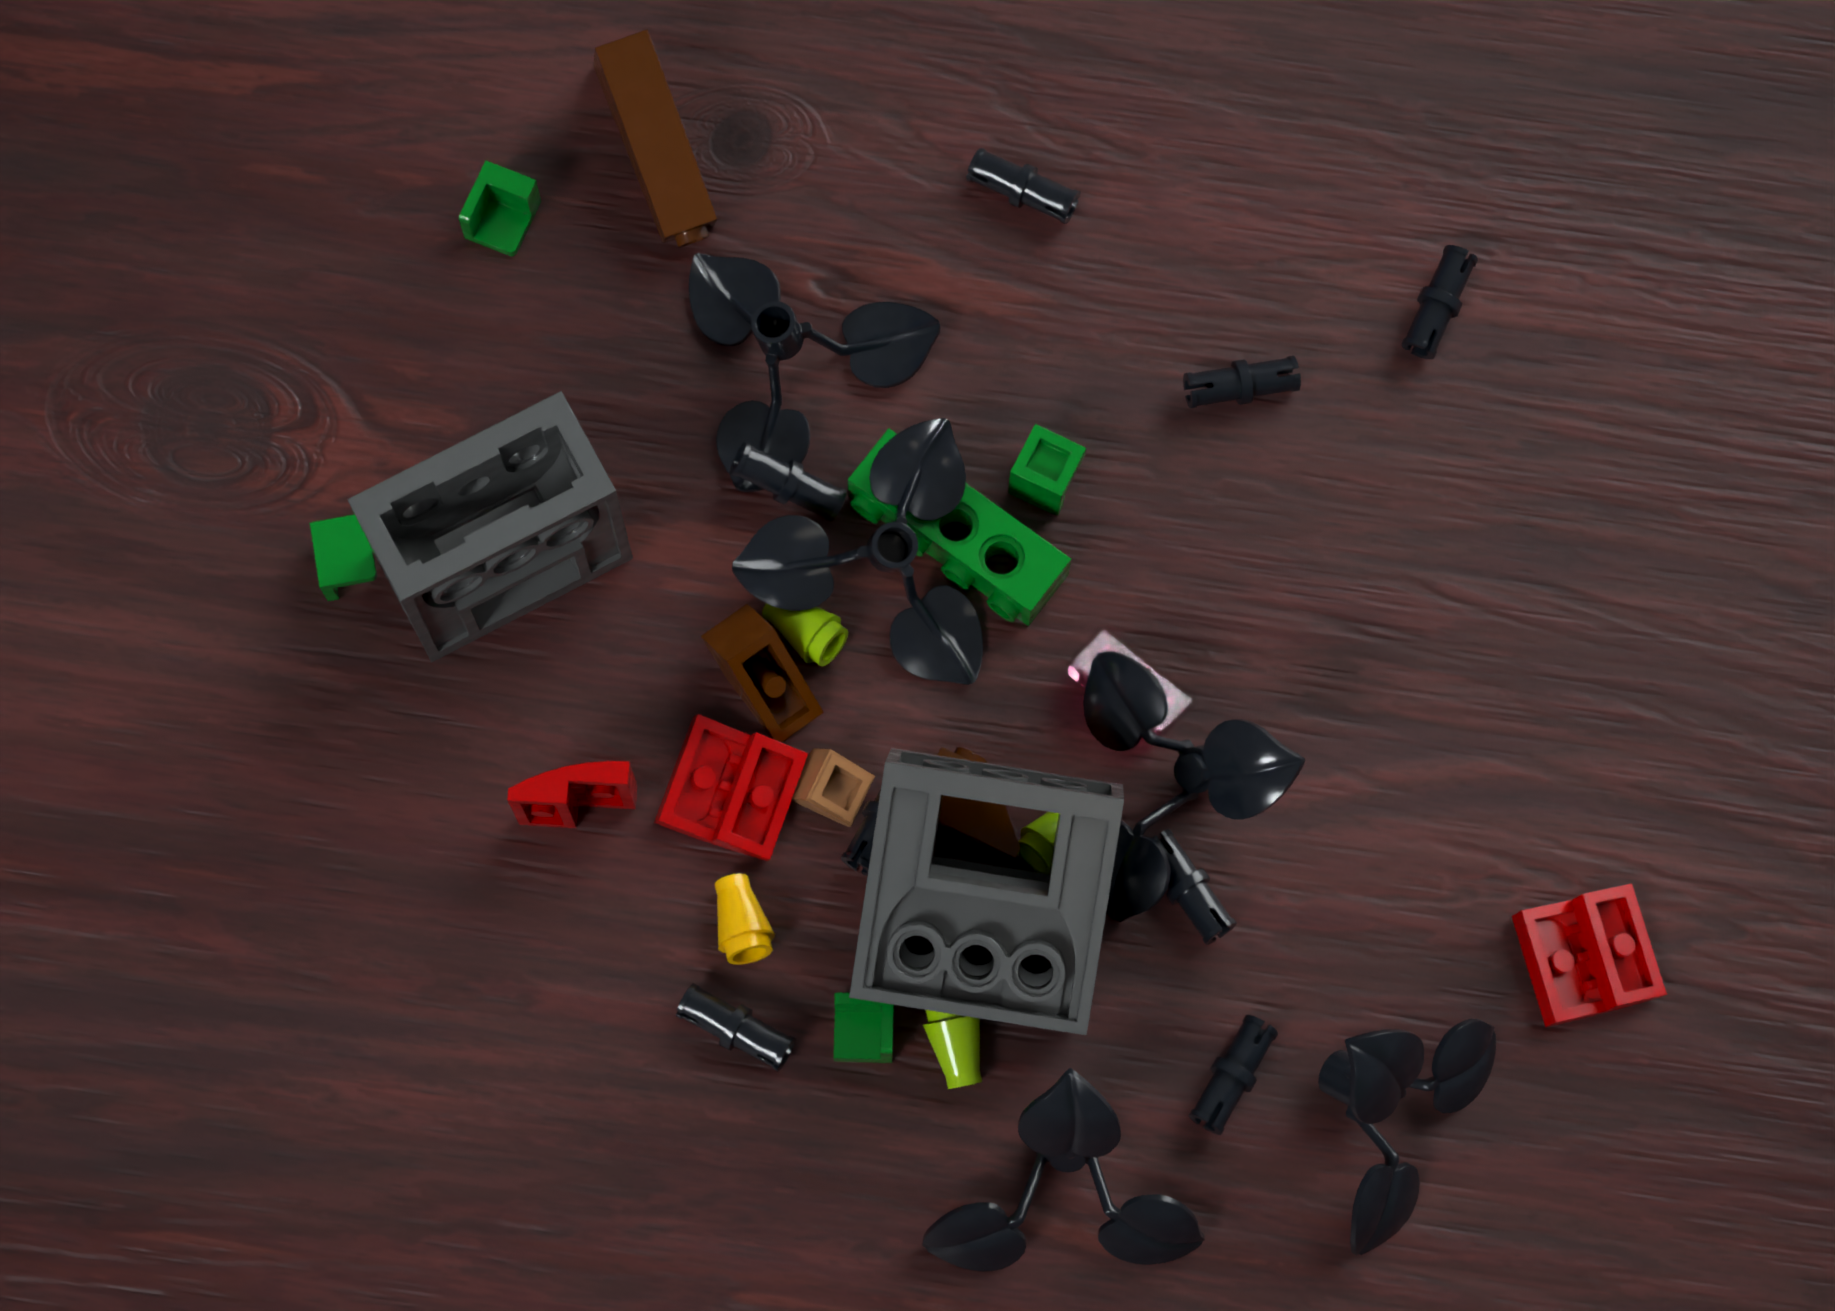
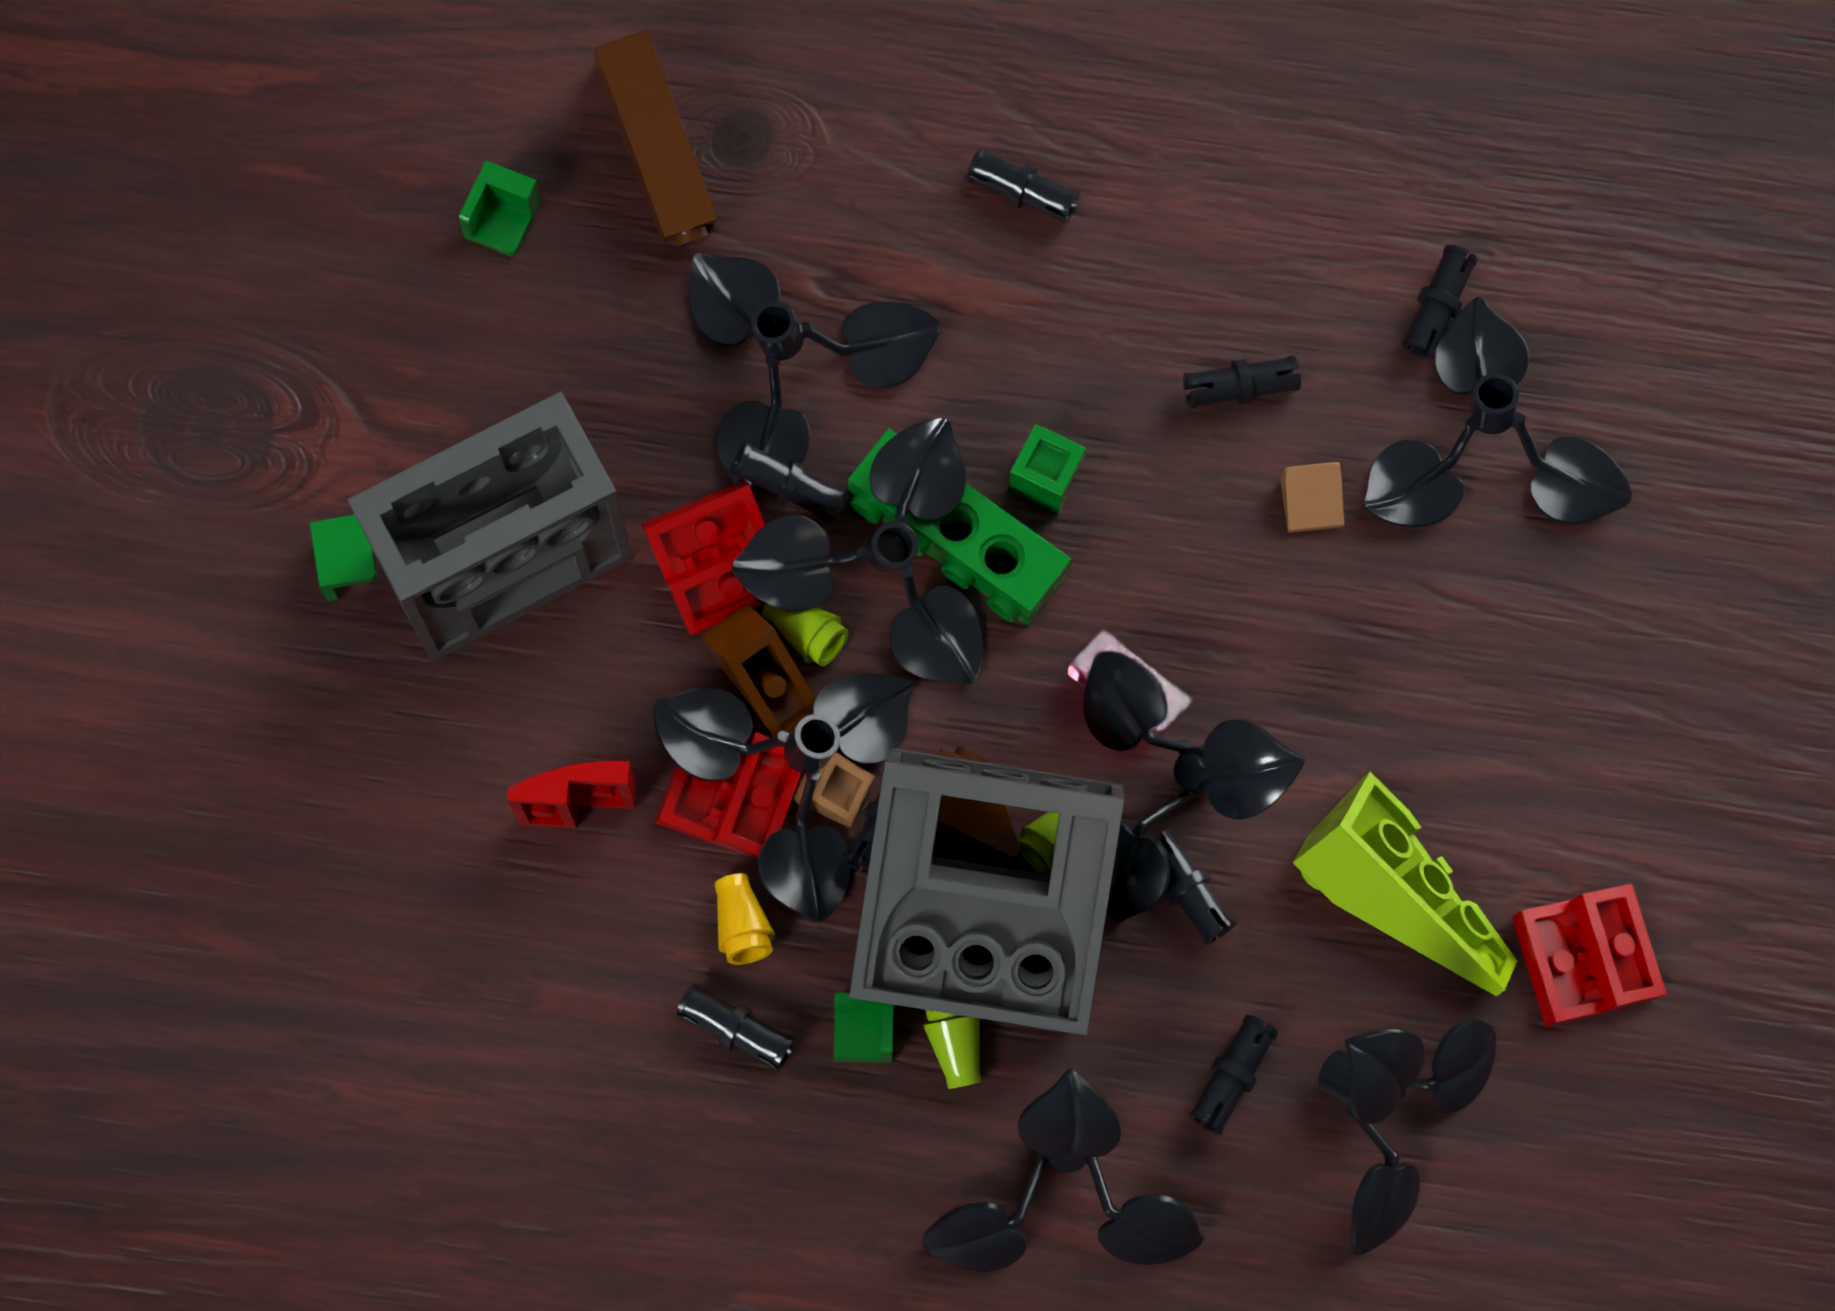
none -> red slope [641,480,765,636]
none -> black plant [653,674,912,923]
none -> medium nougat slope [1280,462,1344,533]
none -> lime wedge [1293,771,1517,996]
none -> black plant [1364,296,1632,528]

